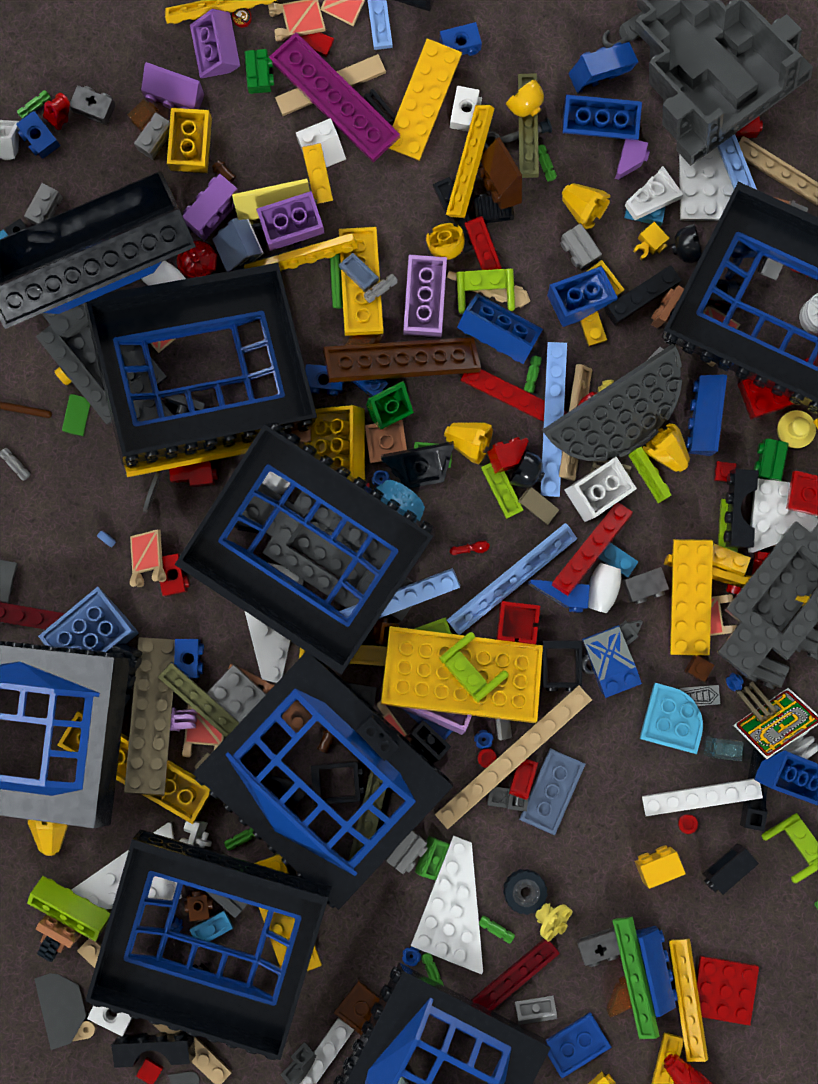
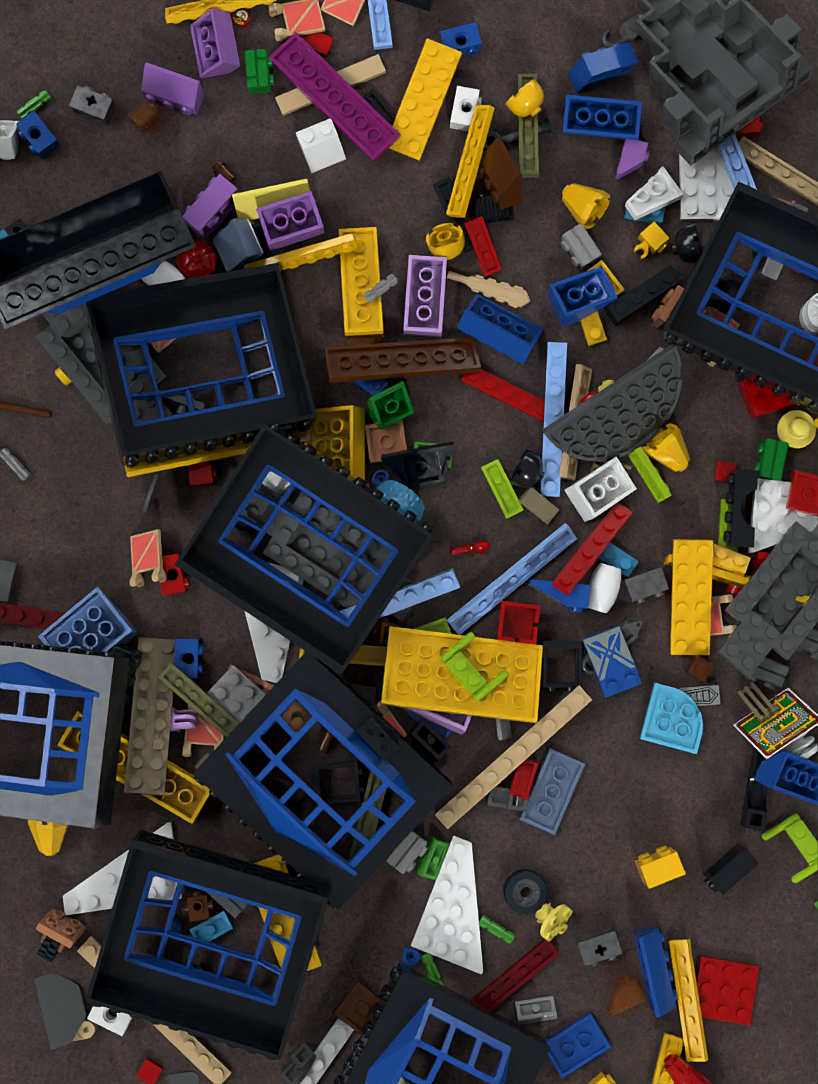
light grey brick [24,183,63,225] -> none
lime brick [27,876,111,942] -> none
red piece [43,93,70,130] -> none
bright green slope [62,394,90,436] -> none
medium blue tile [97,530,116,548] -> none
black arch [111,1031,196,1068] -> none
light grey brick [134,113,170,160] -> none
yellow brick [167,108,212,173] -> none
red panel [169,465,189,483] -> none
white hips [179,821,212,848] -> none
bright green axle [224,828,255,851] -> none
yellow plate [302,143,333,204] -> none
blue brick [305,364,344,396] -> none
bright green axle [330,254,343,309] -> none
sand blue tile [339,253,379,292] -> none
yellow cone [444,423,493,464] -> none
lime plate [456,269,515,314] -> none
blue plate [474,730,493,749] -> none
red tile [477,748,497,768] -> none
red slope [487,437,529,473] -> none
bright green axle [524,356,542,393] -> none
bright green axle [538,144,557,182] -> none
bright green tile [613,917,660,1039] -> none
white plate [642,778,763,816] -> none
red tile [678,814,698,834] -> none
blue slope [686,375,727,456] -> none
clear light blue torso [703,736,744,761] -> none
dark blue piece [725,241,757,280] -> none
blue plate [726,673,744,691] -> none

